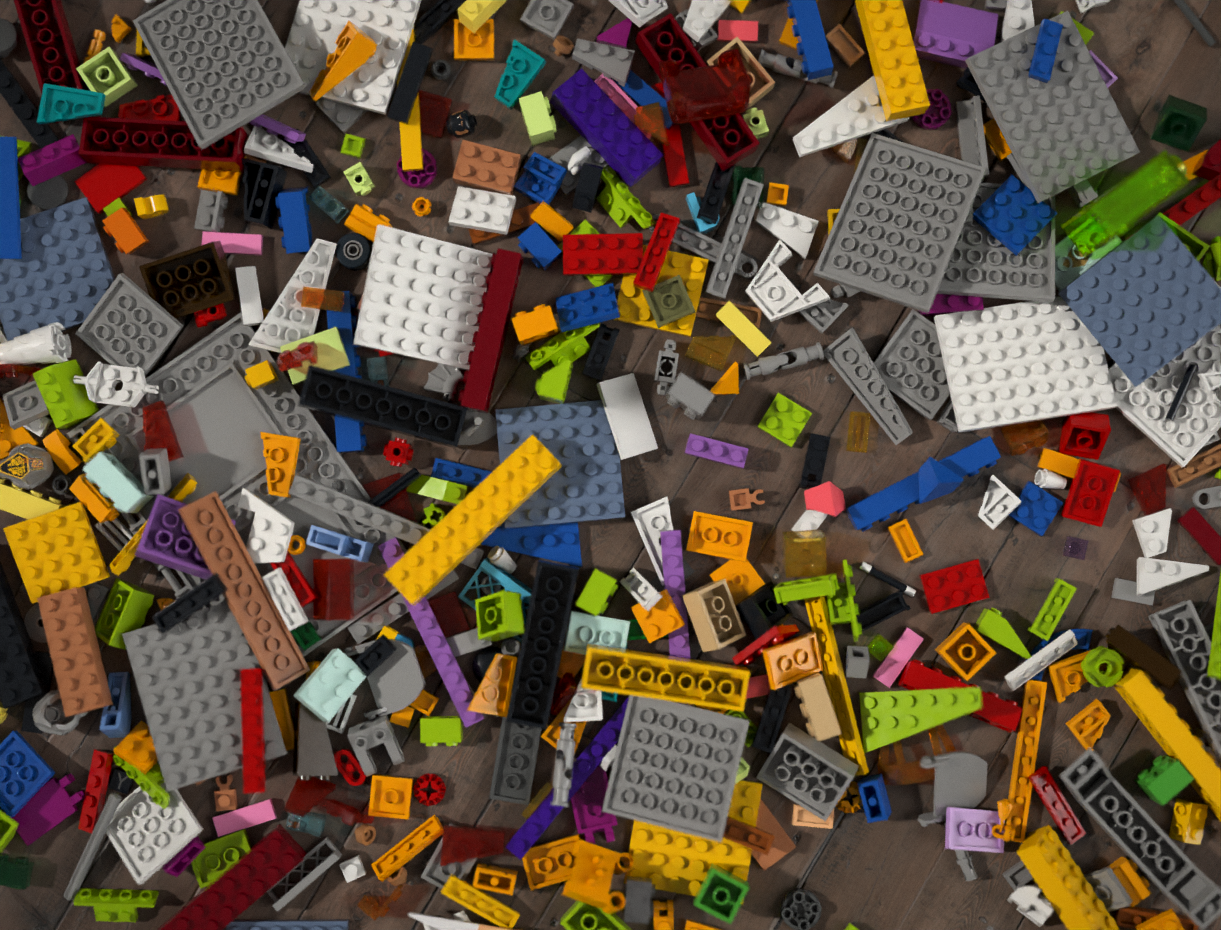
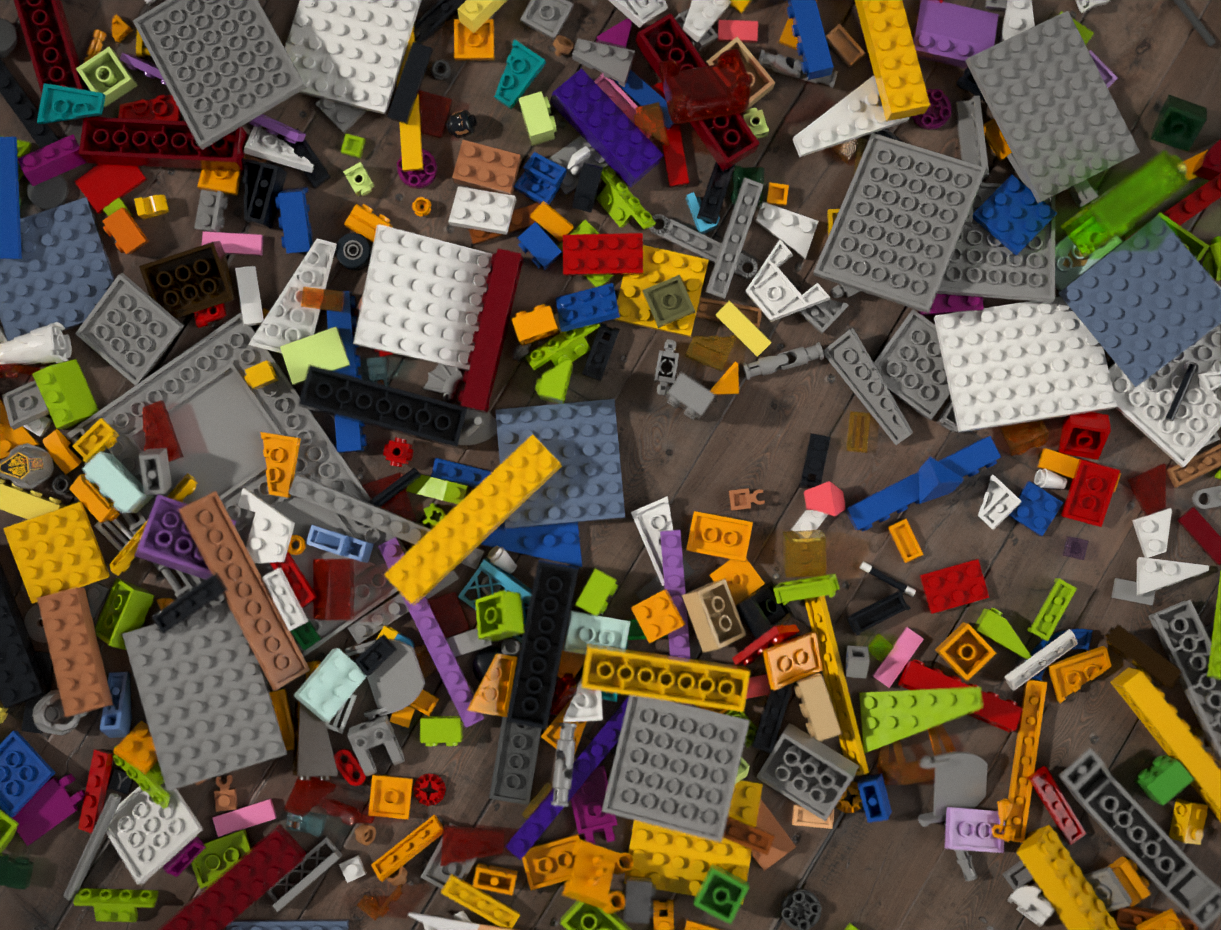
white plate [73,361,159,408] -> none
red plate [240,668,266,794] -> none
clear red wing [277,341,318,371] -> none
clear light blue leg [308,186,349,224] -> none
light orange wedge [309,21,377,101] -> none
white tile [597,373,658,460] -> none
white plate [600,745,617,771] -> none
white plate [619,567,662,611] -> none
red plate [633,212,680,292] -> none
medium lavender brick [684,433,748,469] -> none
lime plate [757,393,812,447] -> none
lime bracket [826,559,862,642] -> none
blue plate [1028,19,1063,83] -> none
light orange wing [1065,699,1111,751] -> none
lime plate [1081,646,1124,687] -> none

